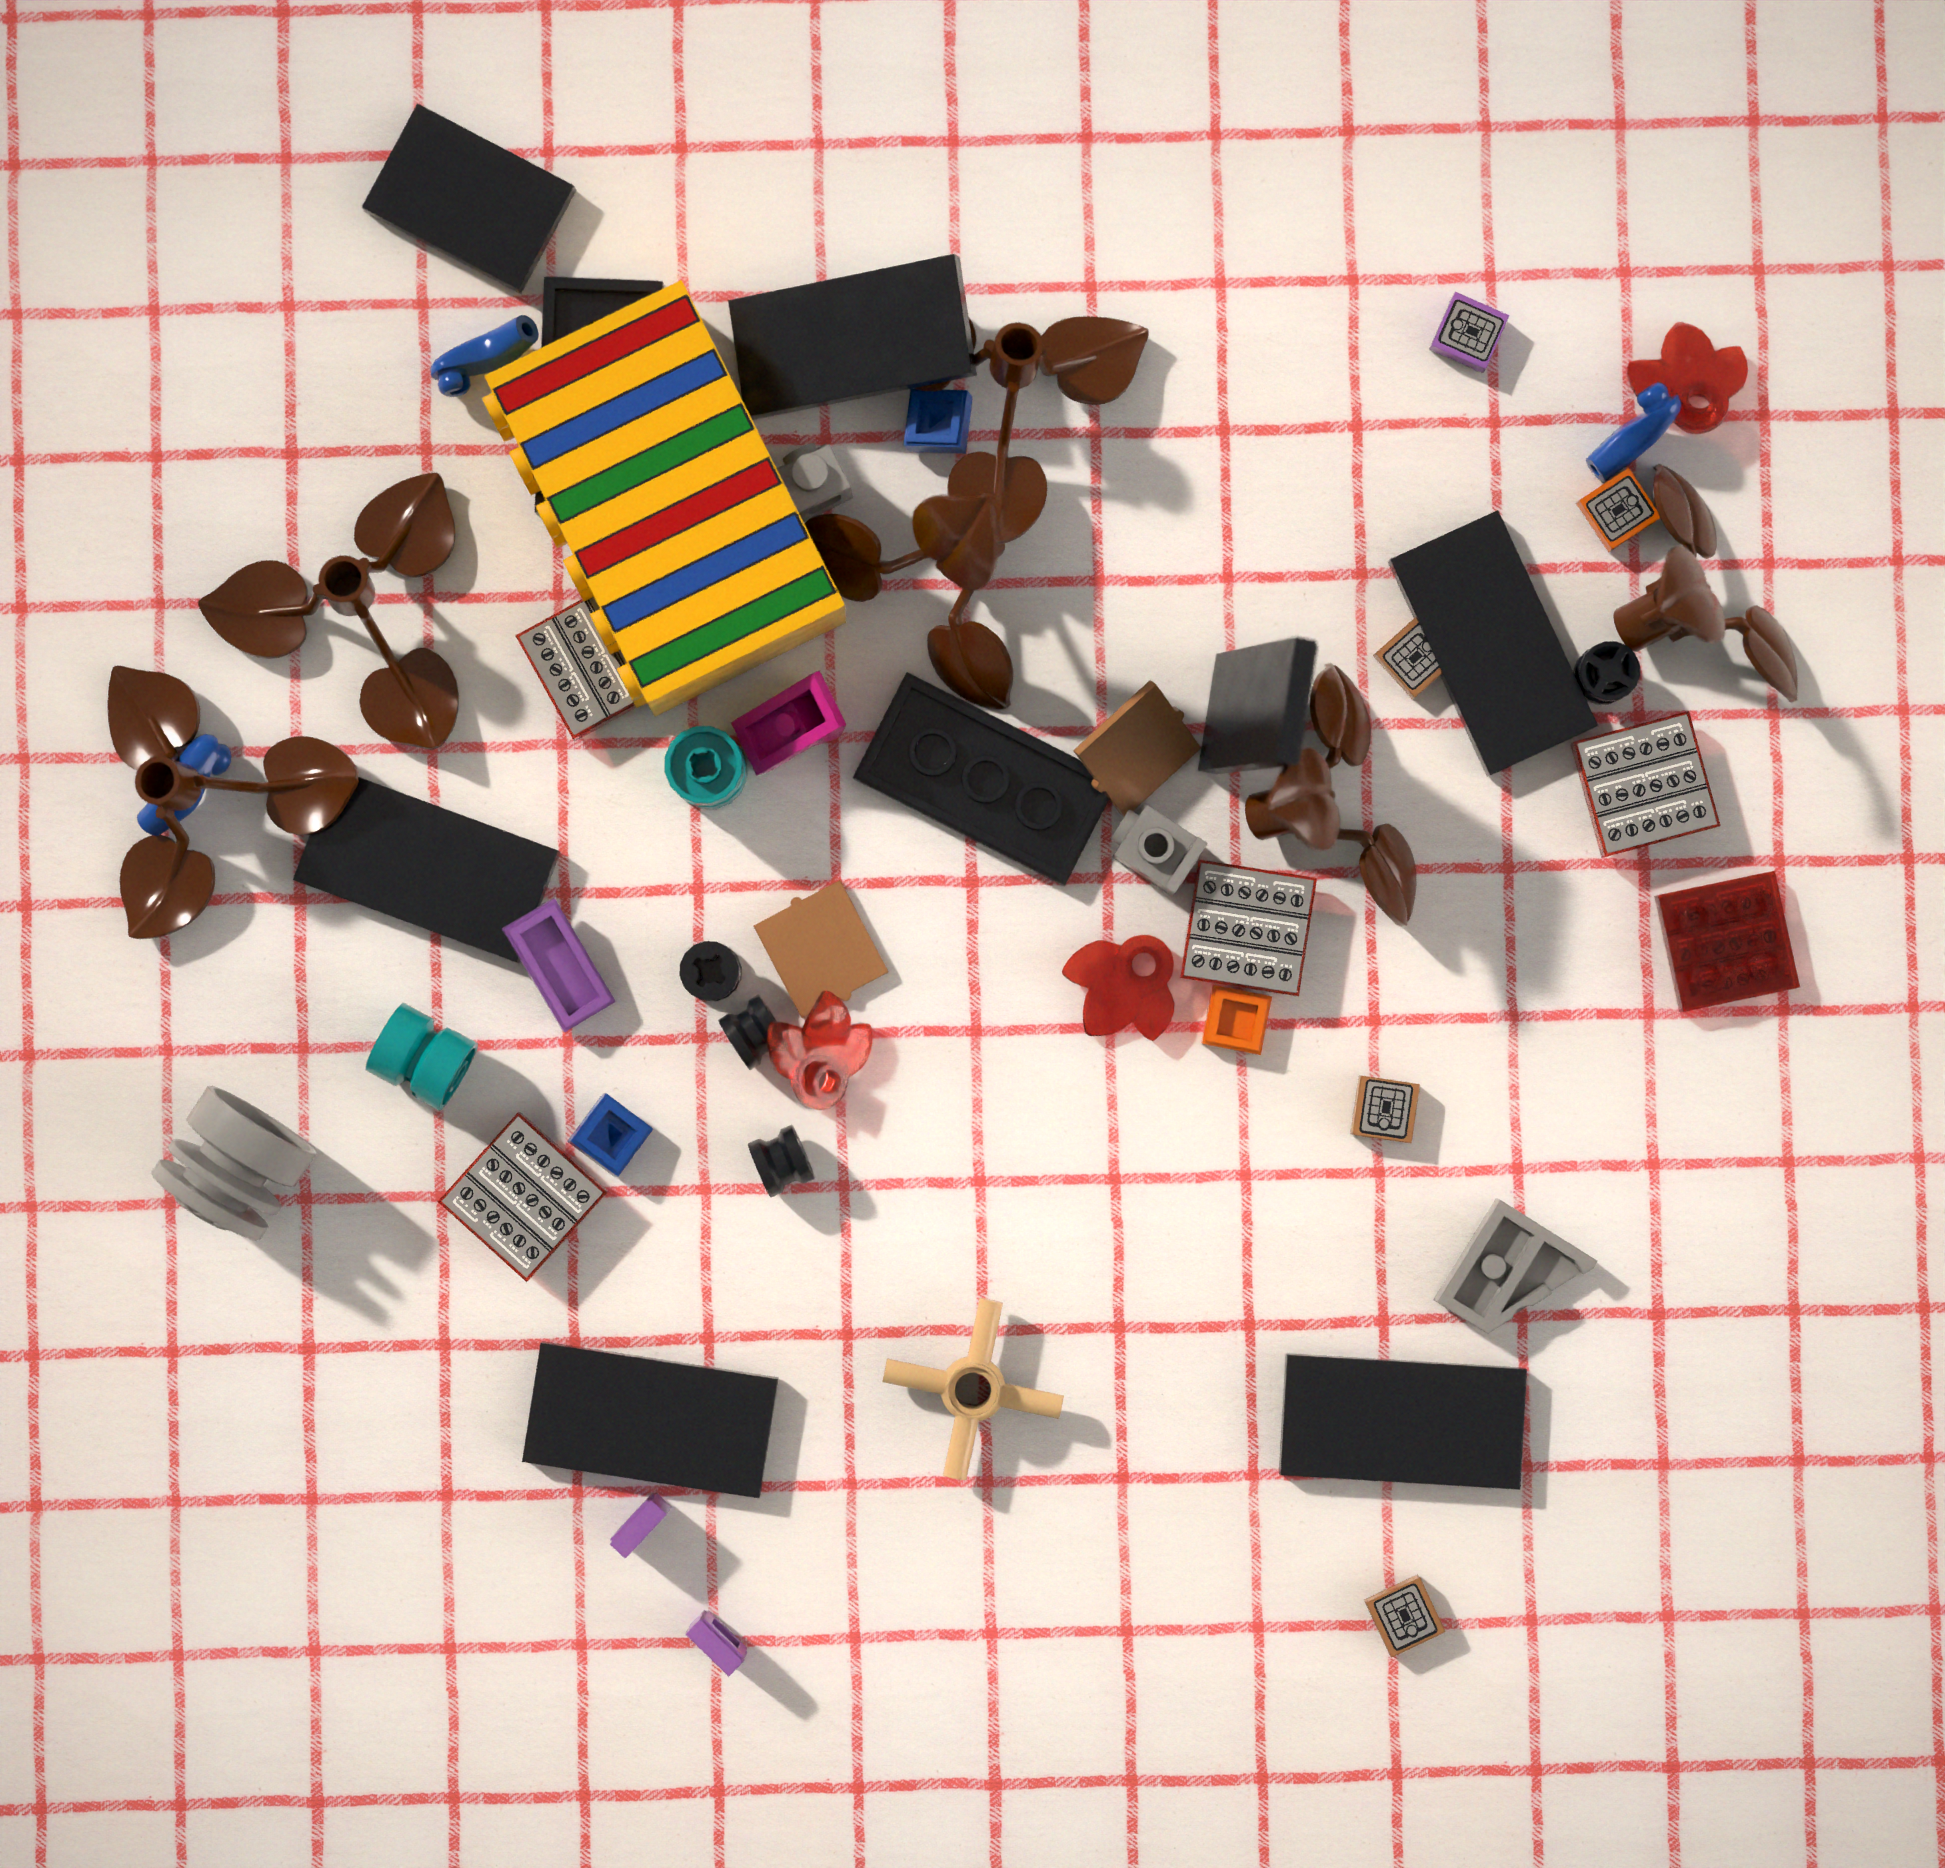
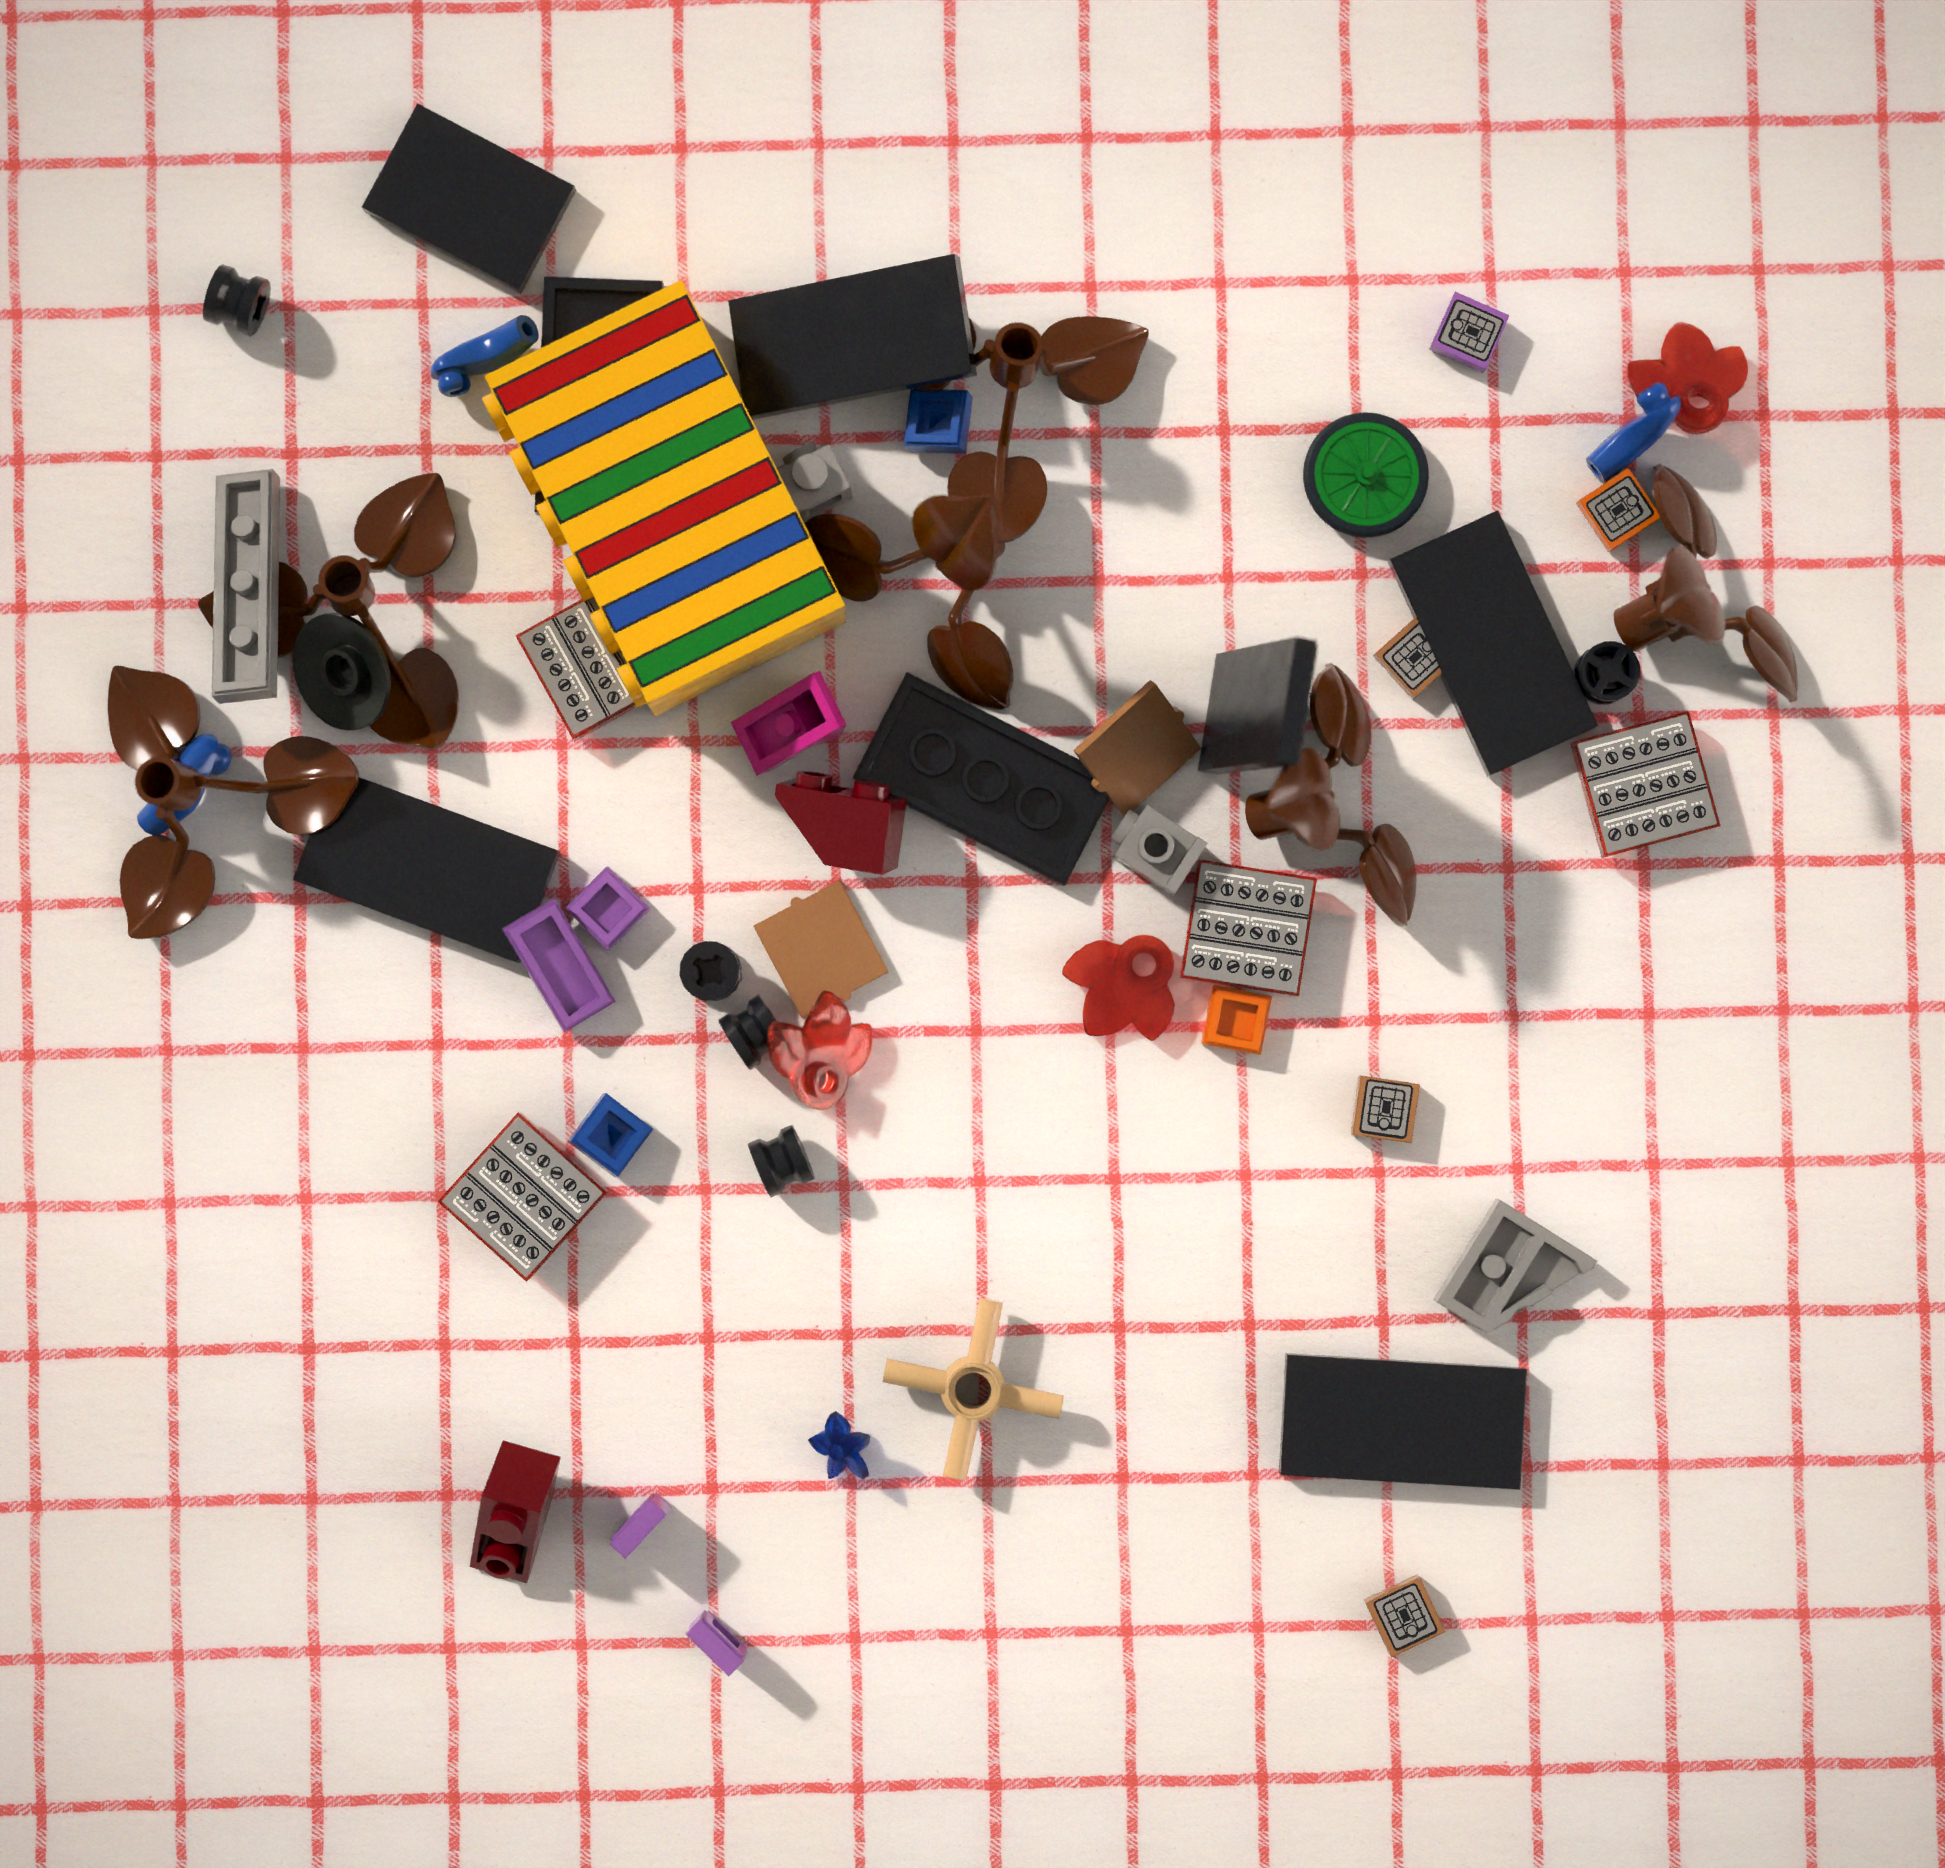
light grey wheel [151,1086,317,1241] -> none
teal wheel [365,1003,478,1111] -> none
black tile [522,1341,779,1498] -> none
teal wheel [664,726,747,809] -> none
clear red tile [1654,871,1800,1012] -> none
none -> black wheel [203,264,271,337]
none -> light grey tile [212,469,280,704]
none -> pearl dark grey dish [293,612,391,731]
none -> dark red slope [469,1440,561,1583]
none -> medium lavender tile [565,866,651,951]
none -> dark red slope [775,771,907,875]
none -> clear blue plant [808,1411,870,1479]
none -> green wheel [1303,412,1429,538]

